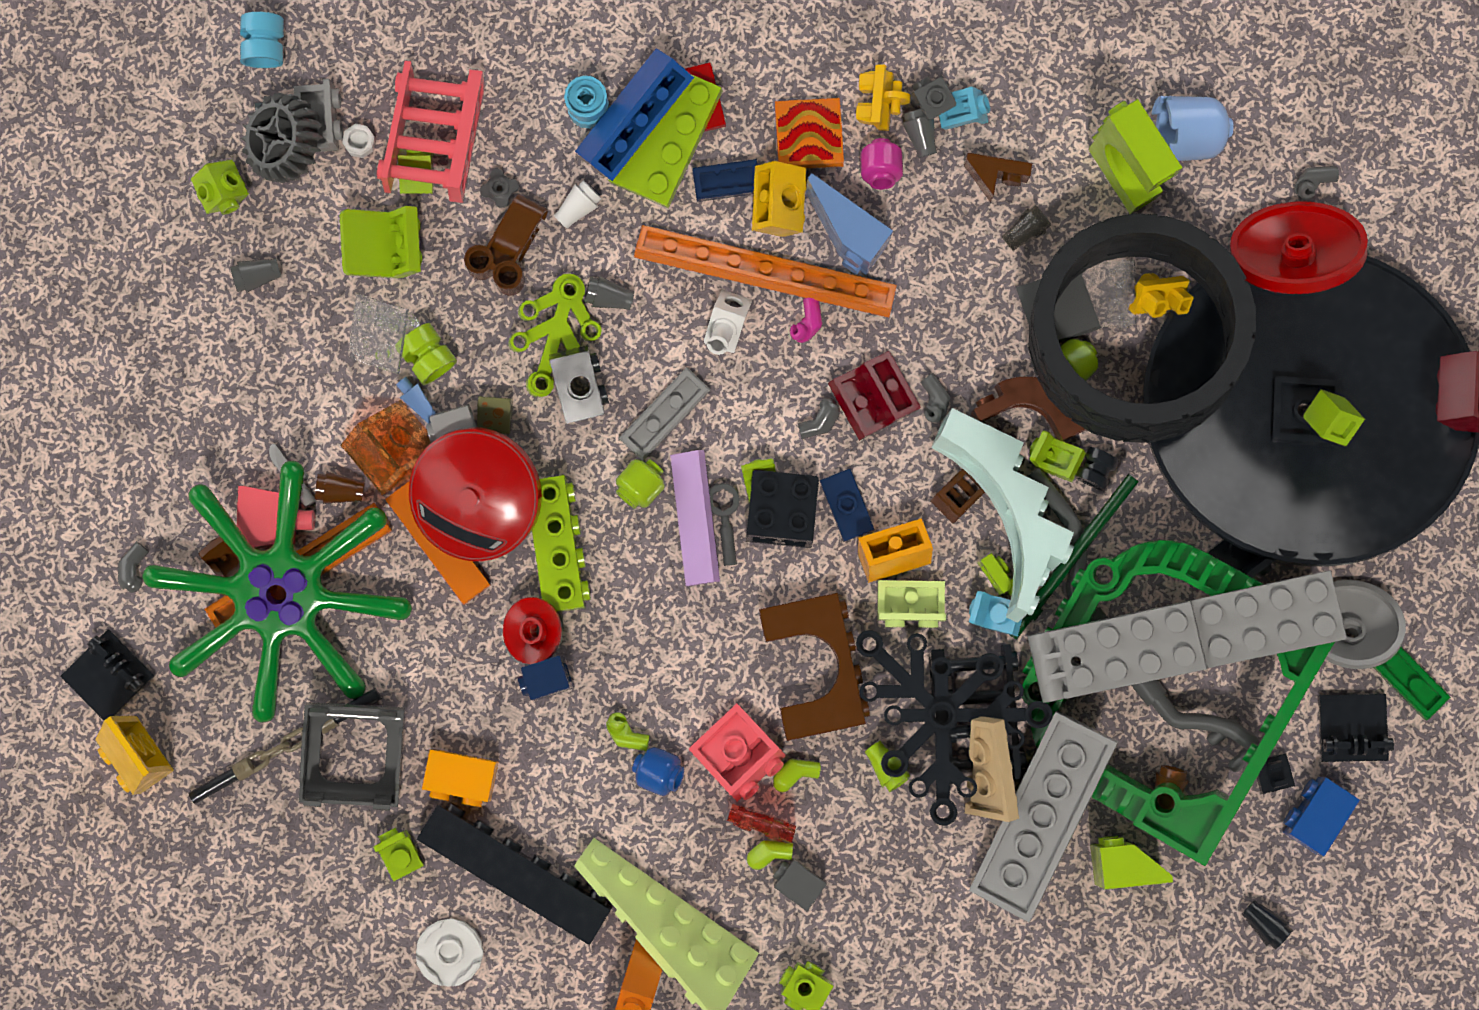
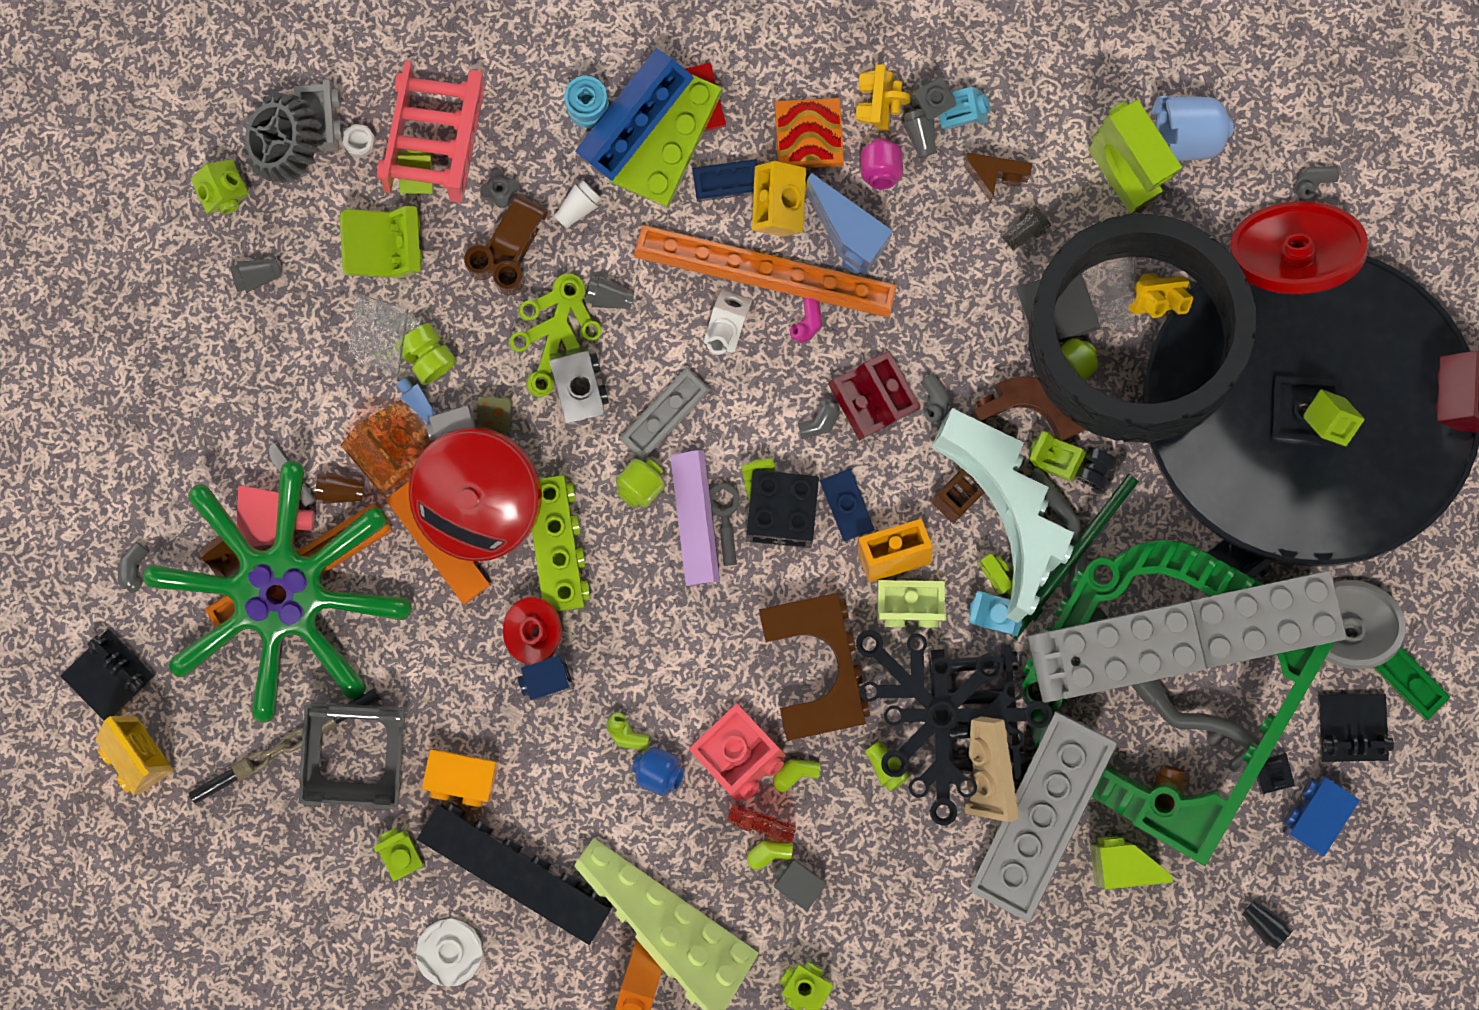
medium azure wheel [240,12,284,68] -> none

